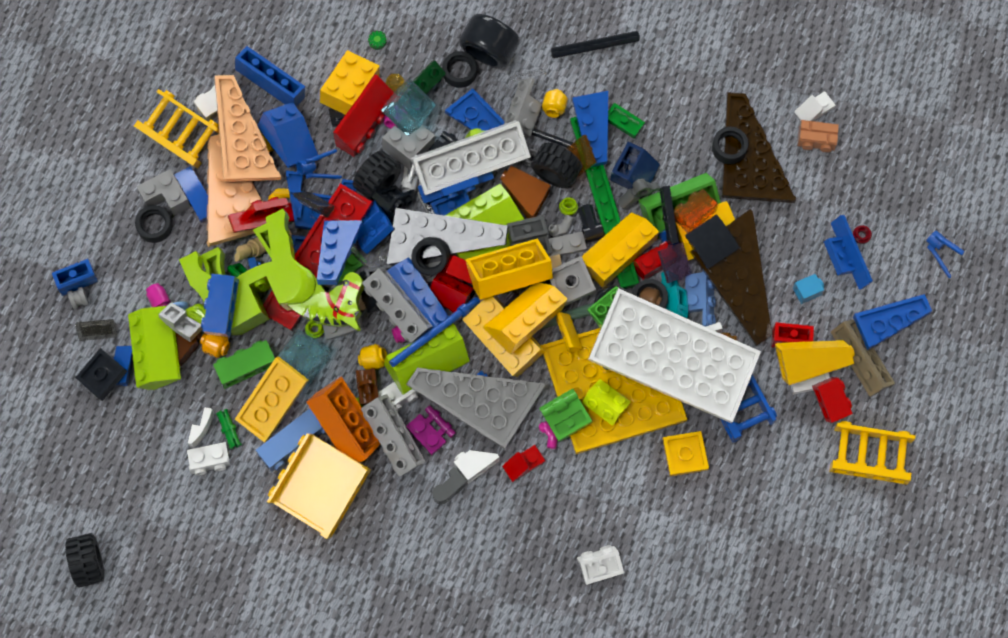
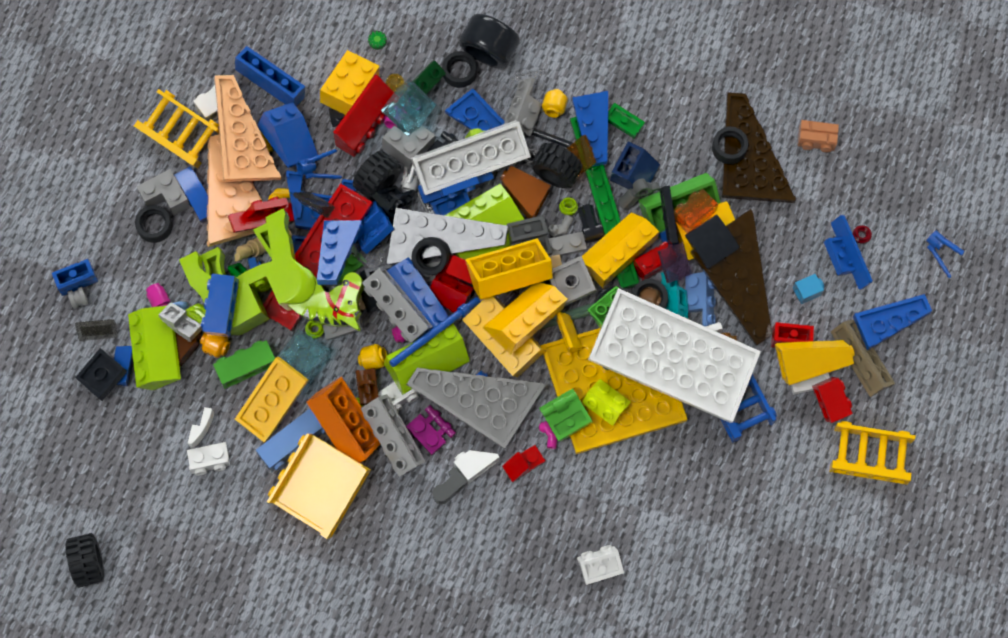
green pin [216,409,242,450] -> none
black axle [551,31,640,58] -> none
yellow plate [662,431,709,477] -> none
white slope [795,91,836,121] -> none

